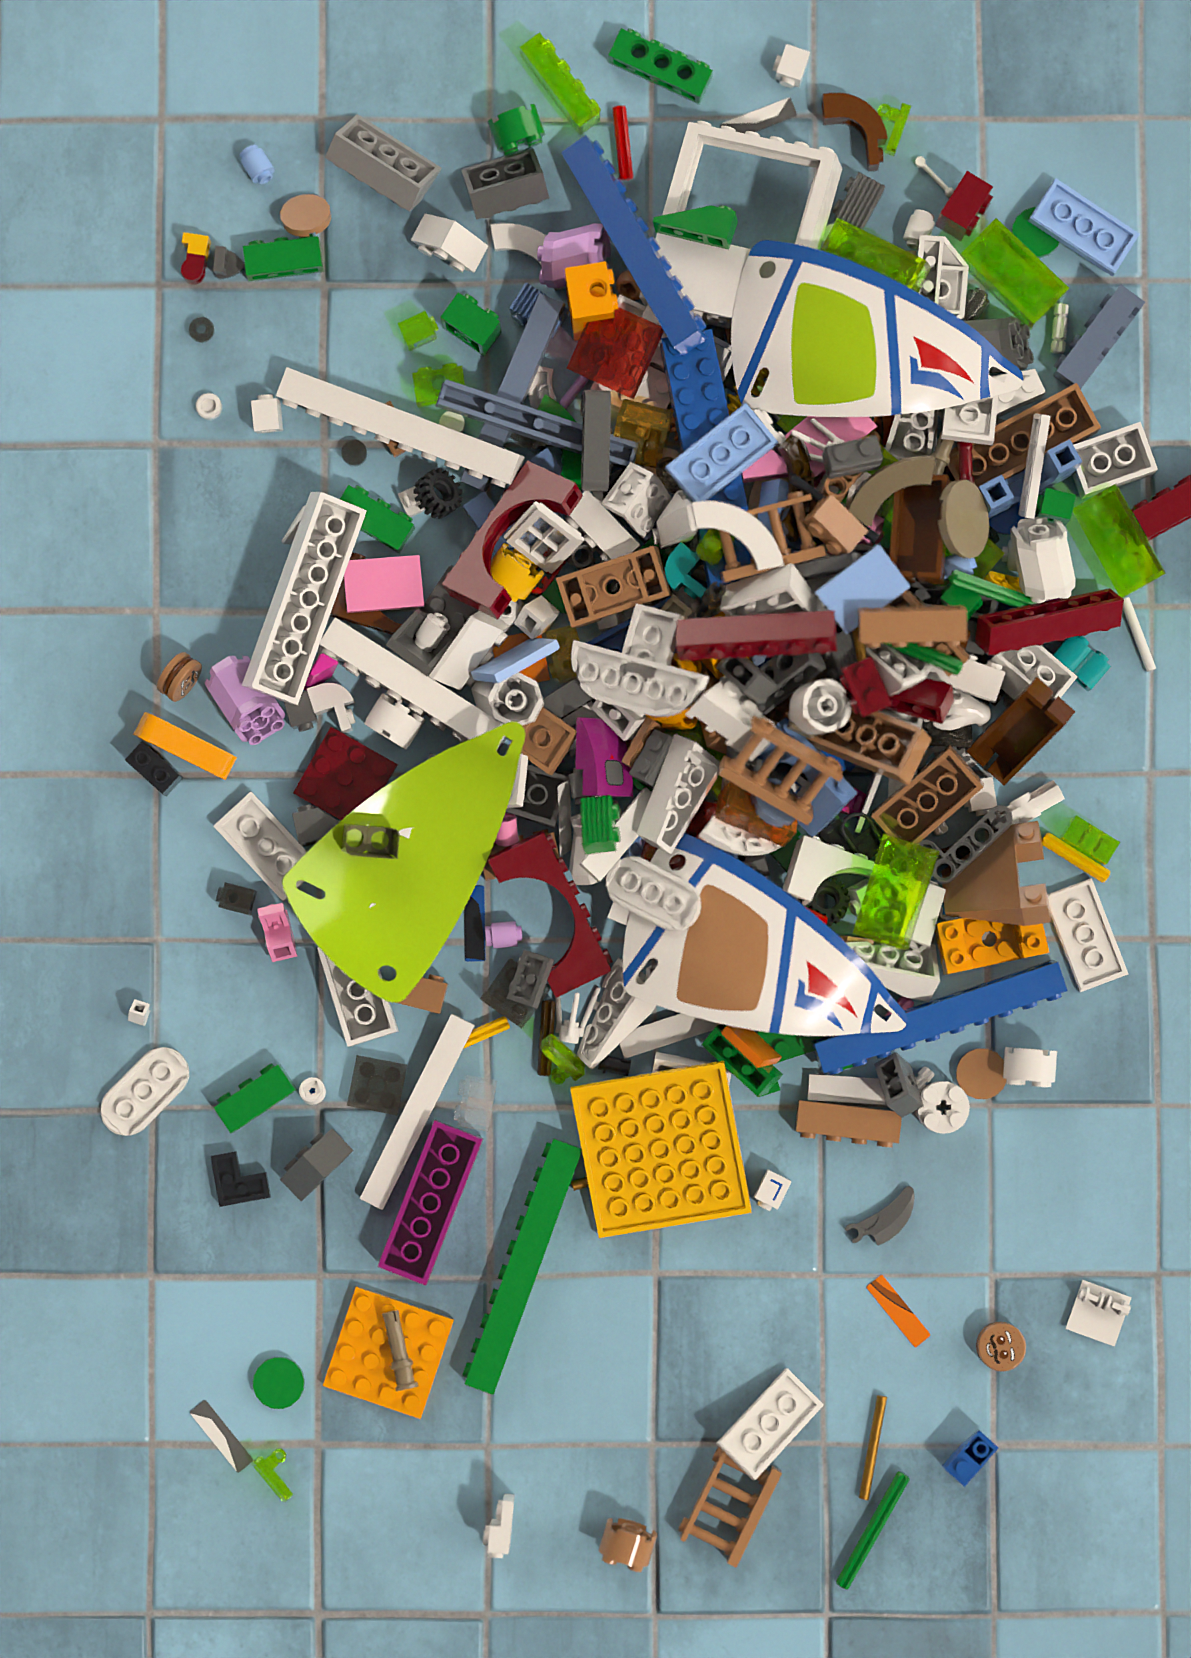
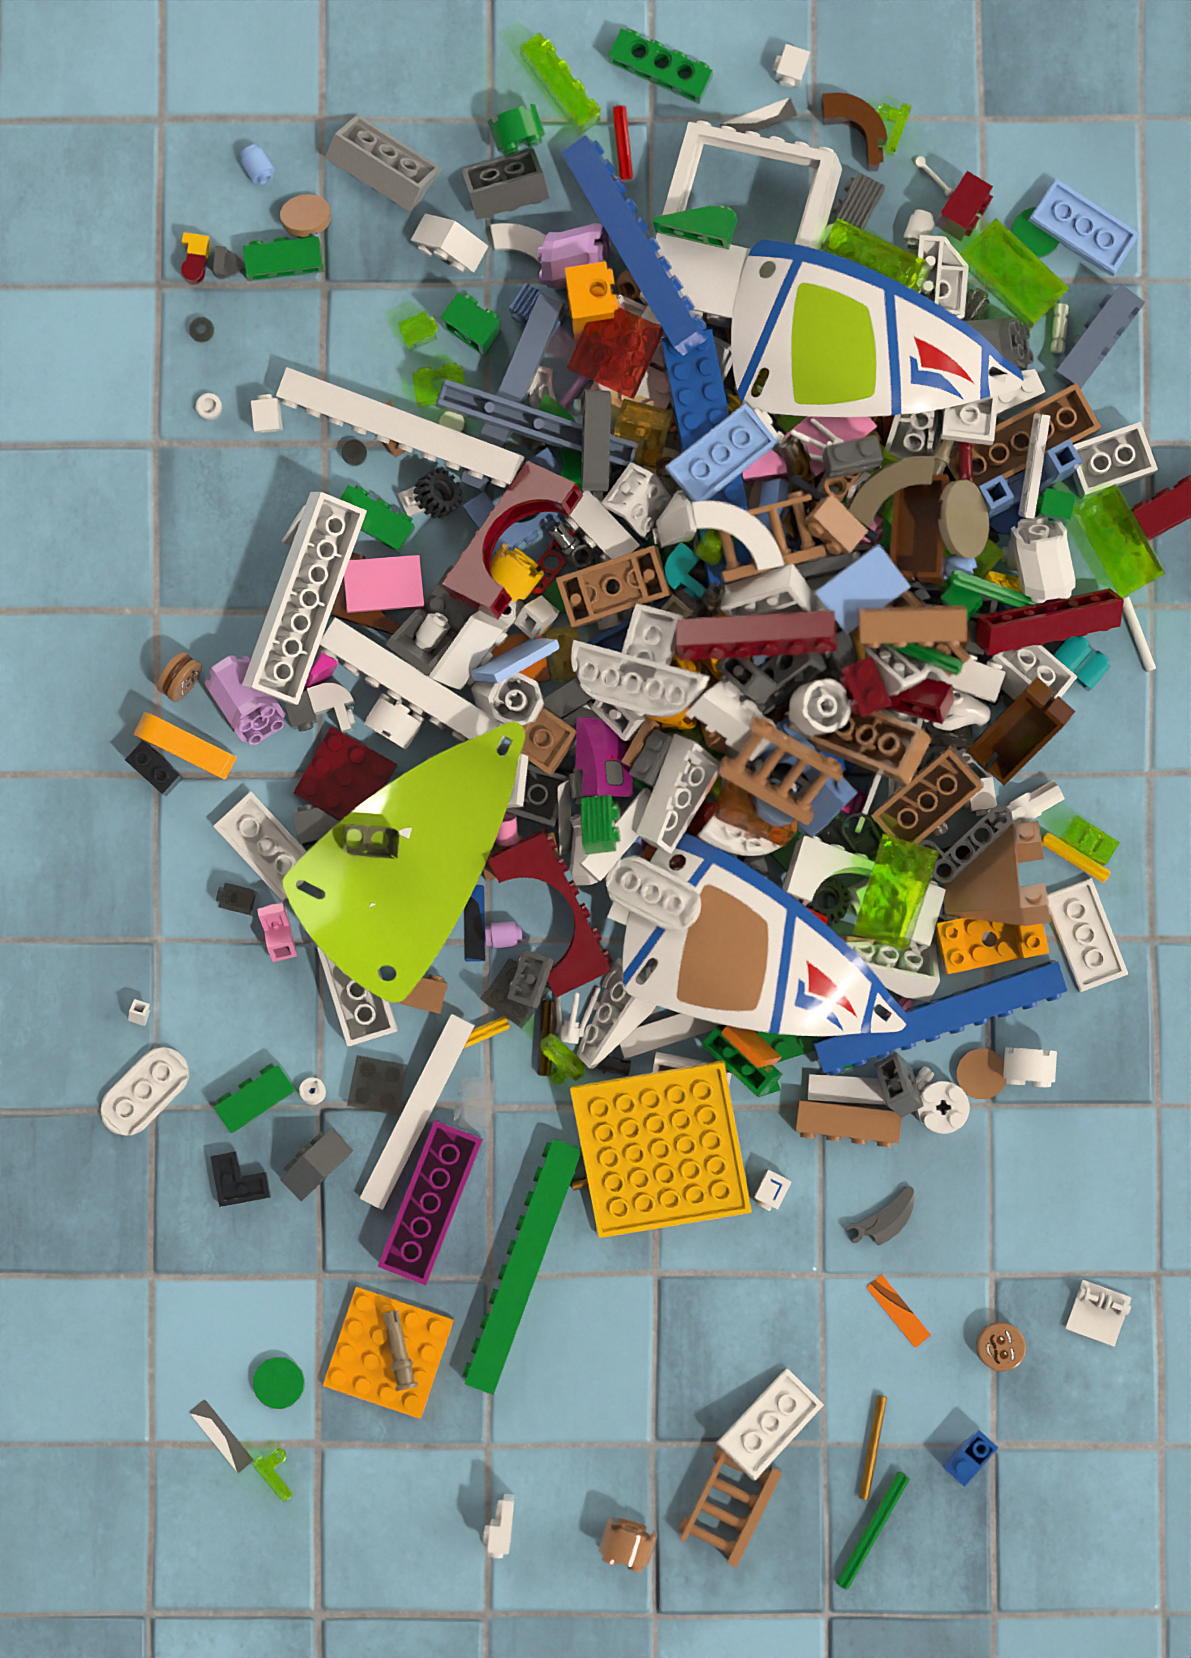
white piece [503,501,585,574] -> none

